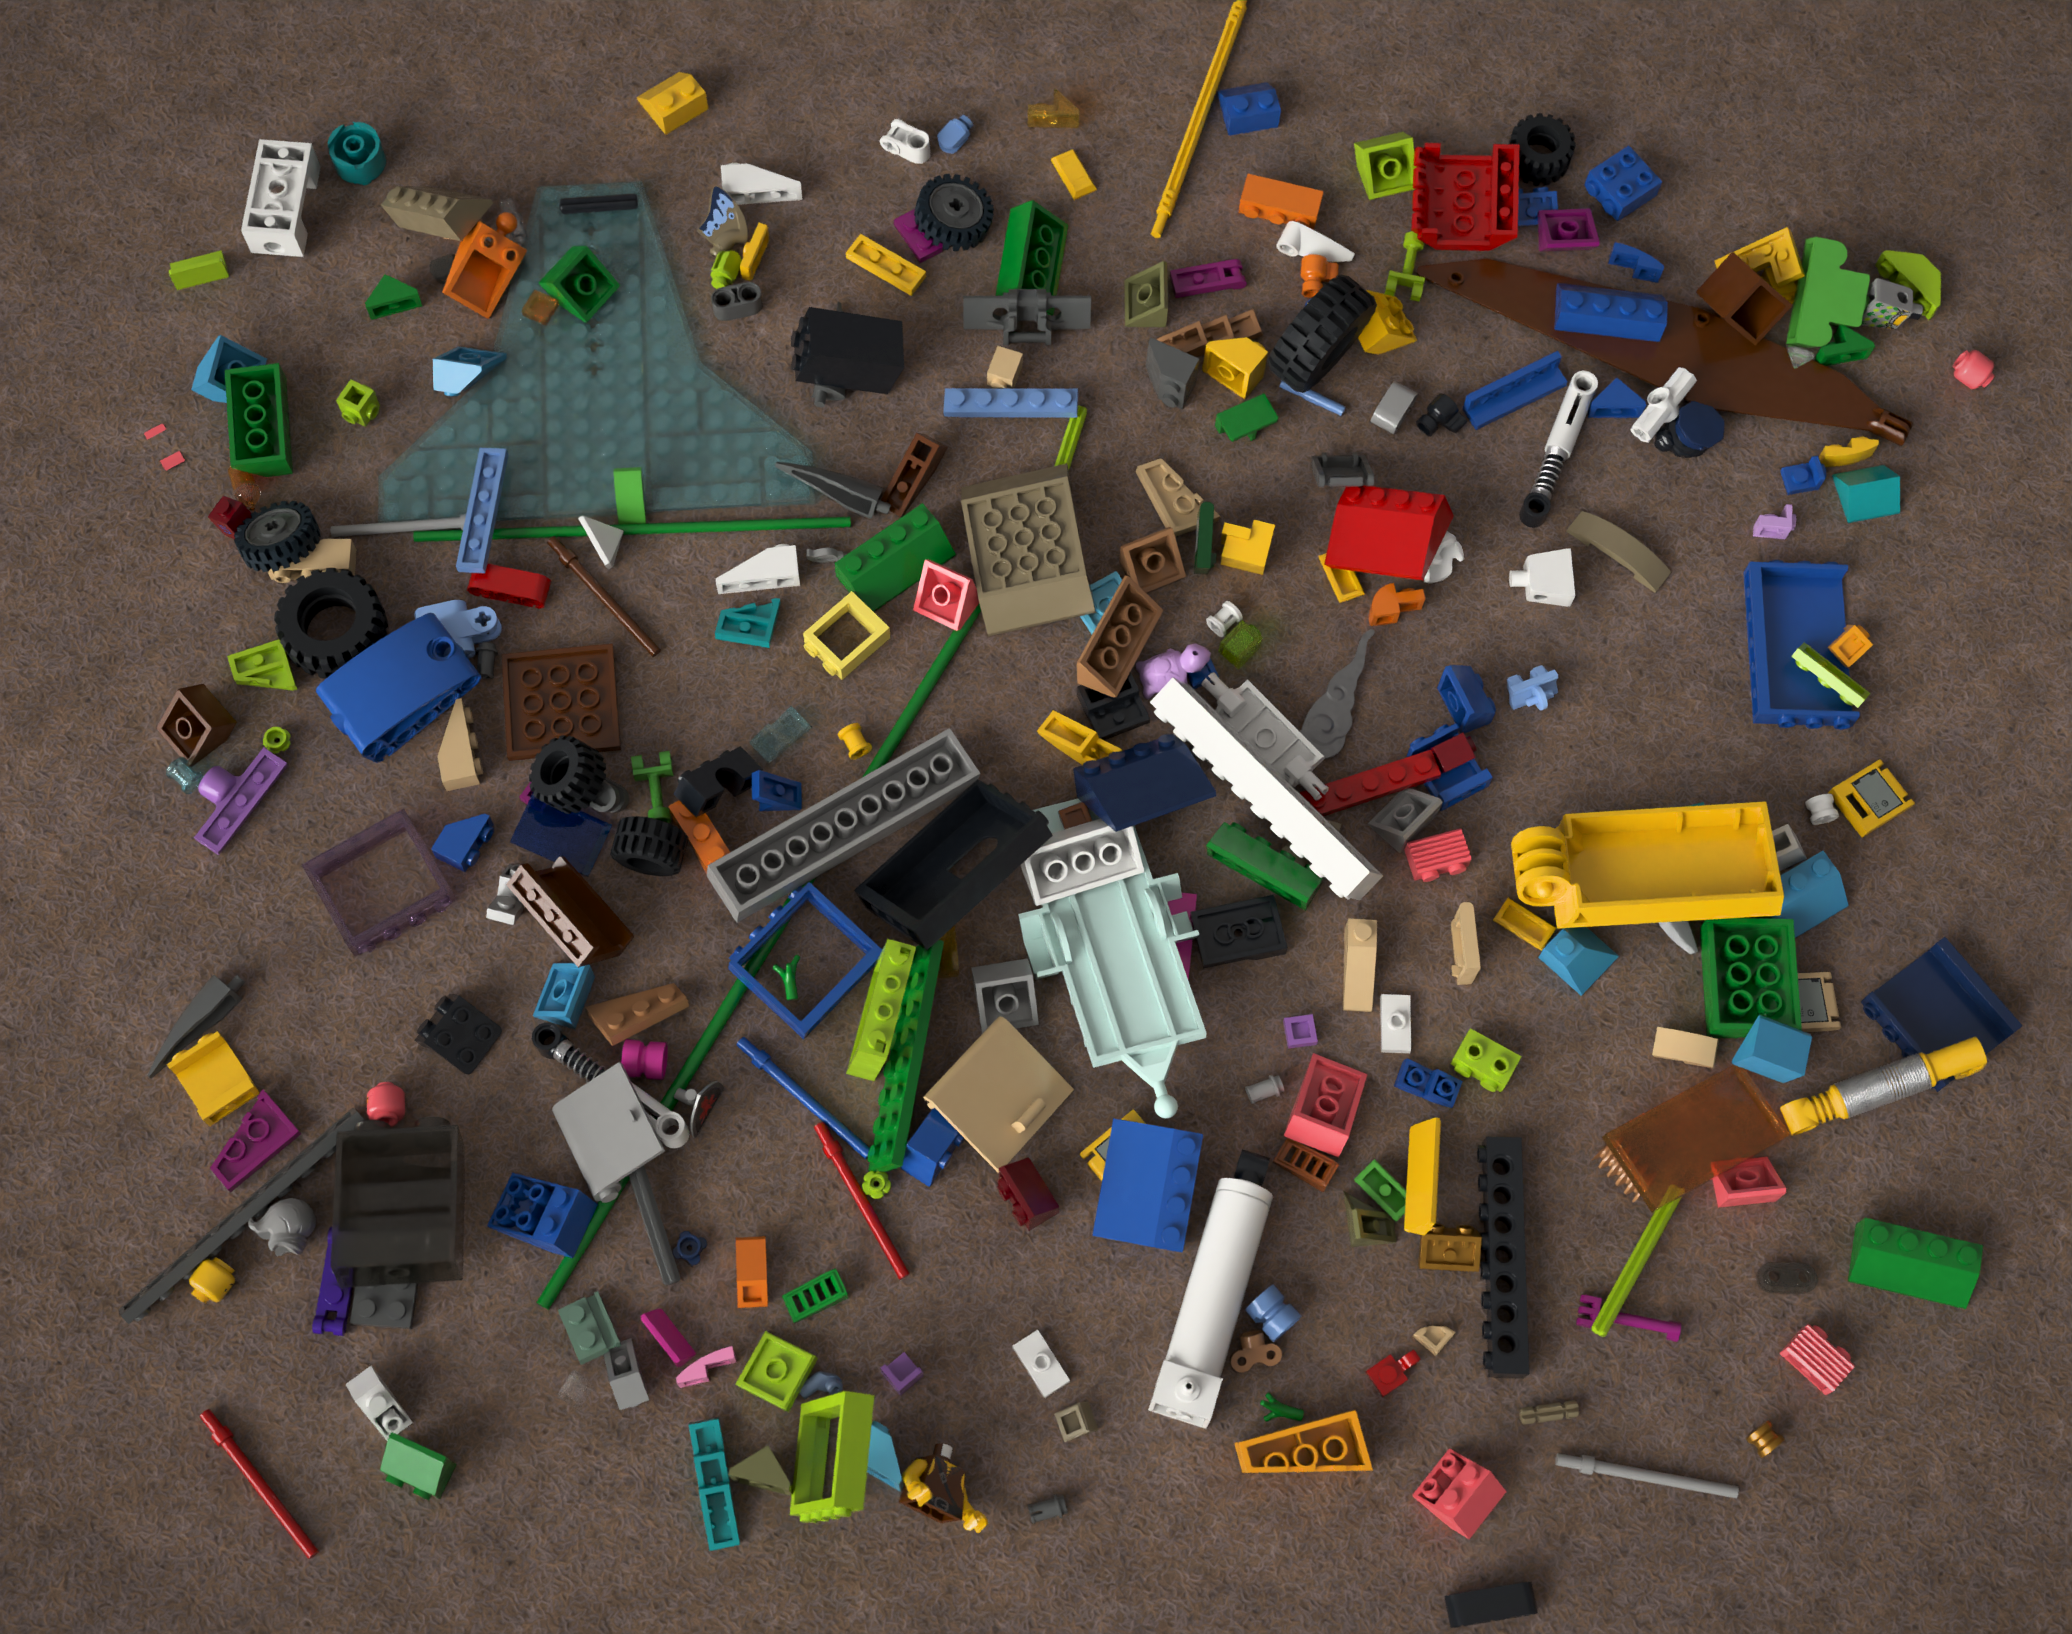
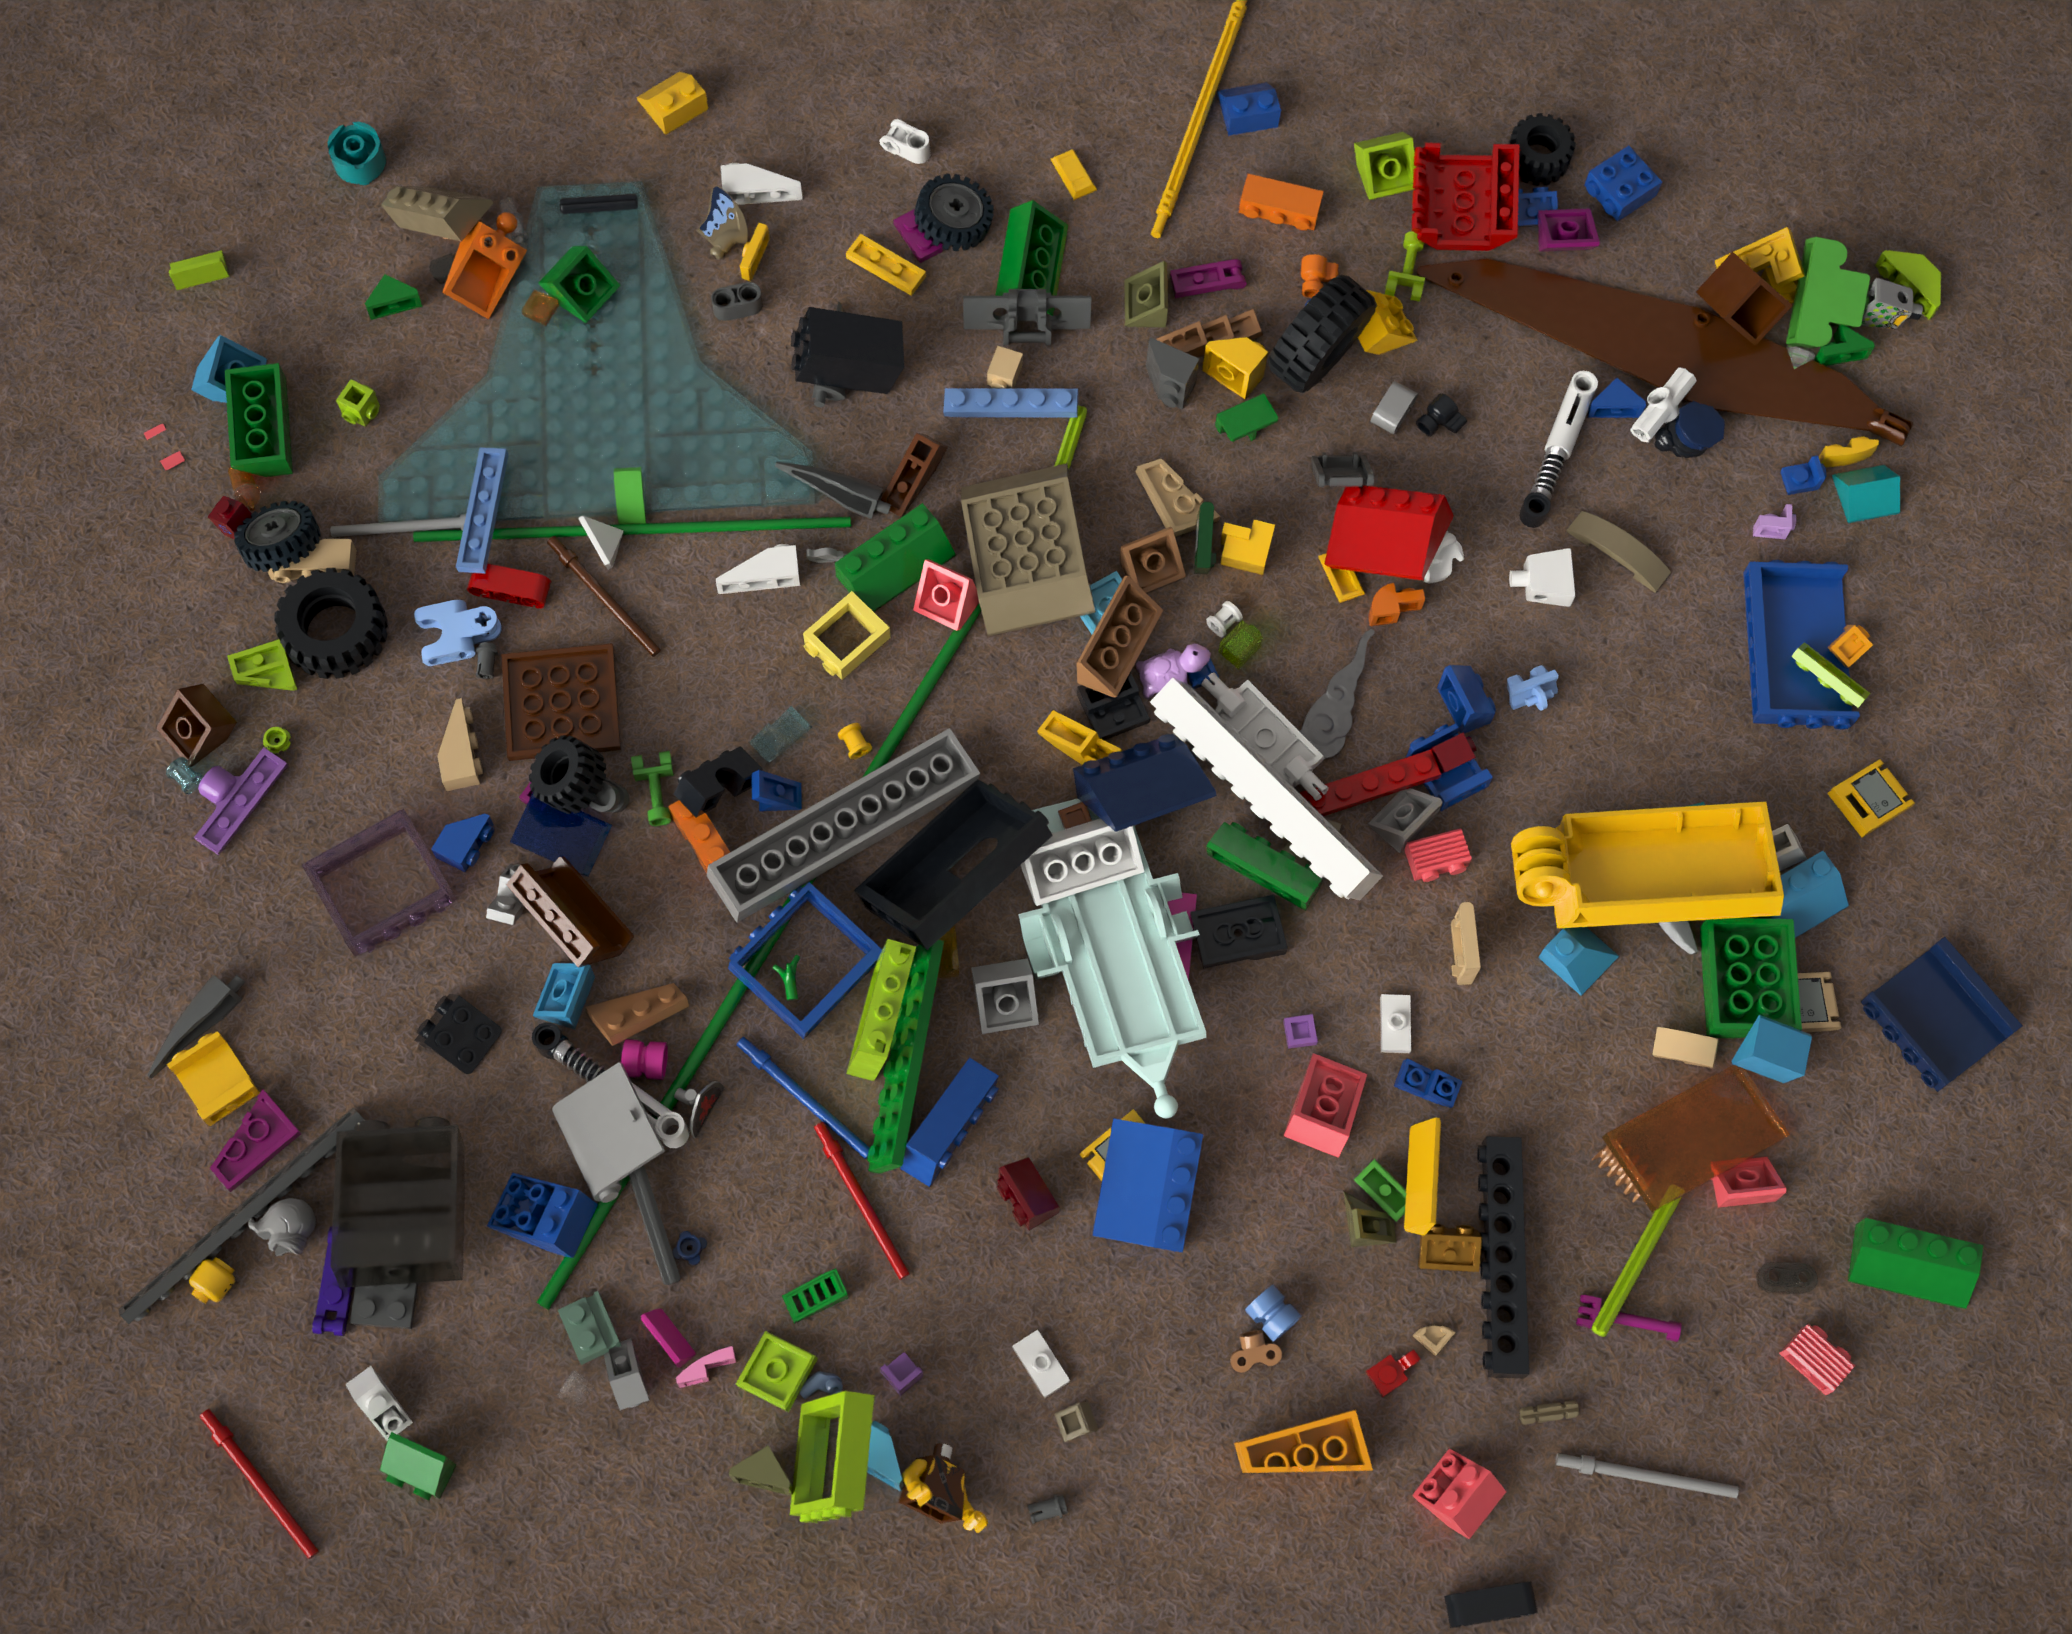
white plate [241,139,321,257] -> none
blue panel [316,613,481,763] -> none
coral head [367,1082,405,1128] -> none
slope [433,346,507,396] -> none
black tyre [610,816,688,876] -> none
teal slope [688,1417,740,1551] -> none
lime arm [711,251,742,289] -> none
teal wing [715,598,781,648] -> none
orange slope [736,1236,768,1308] -> none
lime plate [862,1171,891,1199] -> none
tan container [923,1016,1074,1173] -> none
medium blue arm [937,115,973,154] -> none
clear yellow slope [1027,89,1079,128] -> none
white piece [1148,1149,1273,1429] -> none
light grey pin [1245,1075,1284,1104] -> none
green bar [1260,1393,1304,1422] -> none
dark orange slope [1273,1138,1340,1192] -> none
white piece [1277,221,1355,262] -> none
medium blue piece [1279,381,1346,416] -> none
tan slope [1343,918,1377,1012] -> none
lime brick [1450,1028,1522,1092] -> none
blue fence [1462,351,1568,430] -> none
yellow tile [1493,898,1556,951] -> none
blue slope [1554,283,1668,342] -> none
blue slope [1608,242,1664,283] -> none
pearl gold wheel [1745,1420,1785,1458] -> none
piece [1780,1036,1987,1136] -> none
white wheel [1805,794,1839,825] -> none
coral head [1953,350,1994,390] -> none

